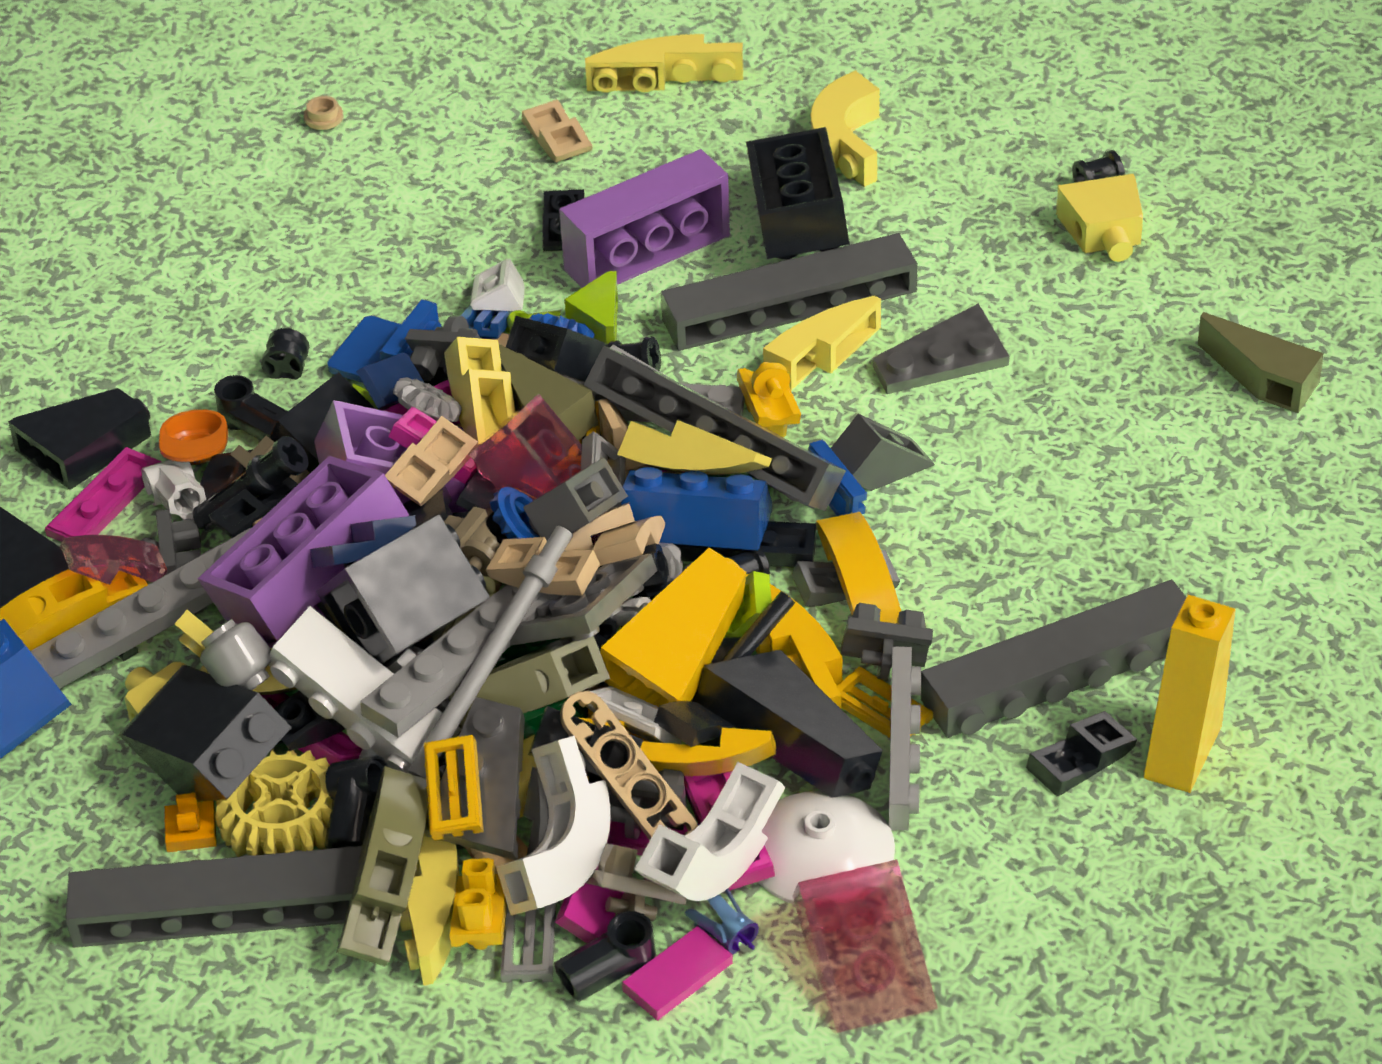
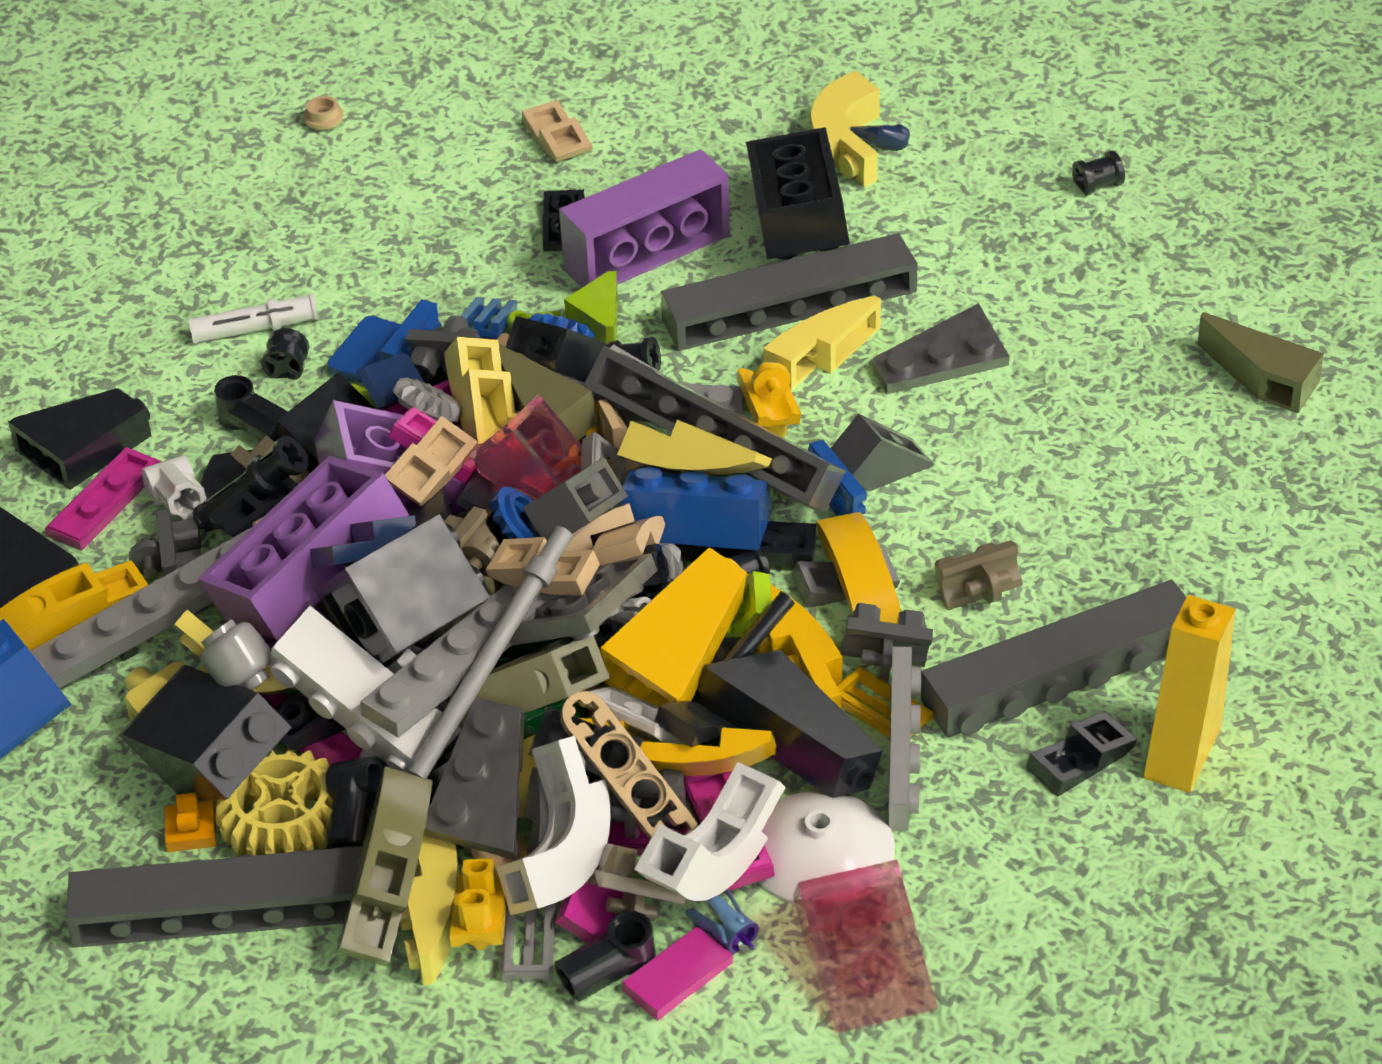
clear pink slope [60,535,168,585] -> none
orange cap [159,409,228,465] -> none
yellow tile [424,734,484,840] -> none
white slope [470,259,525,311] -> none
light yellow slope [585,34,743,93] -> none
light yellow torso [1056,174,1143,262] -> none
none -> white pin [188,293,319,344]
none -> dark blue arm [850,124,910,151]
none -> dark tan hips [935,540,1023,610]

